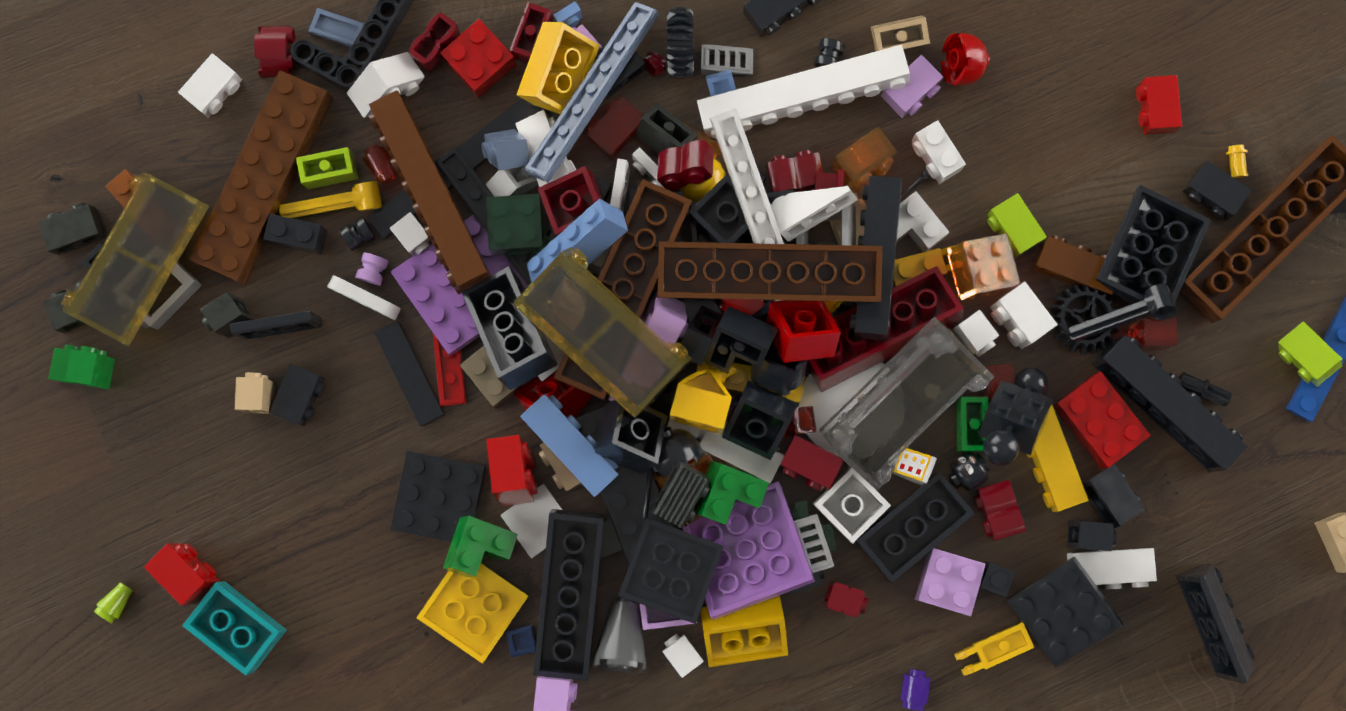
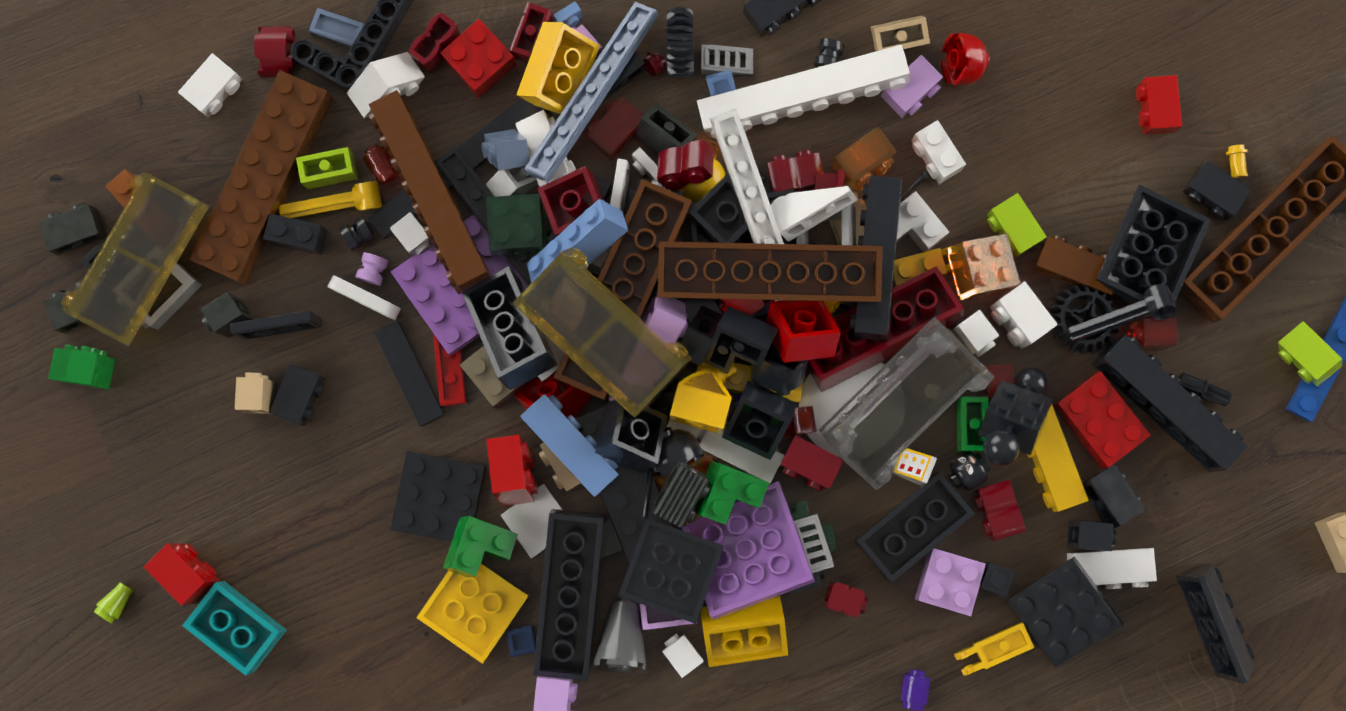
white brick [812,466,891,544] -> none

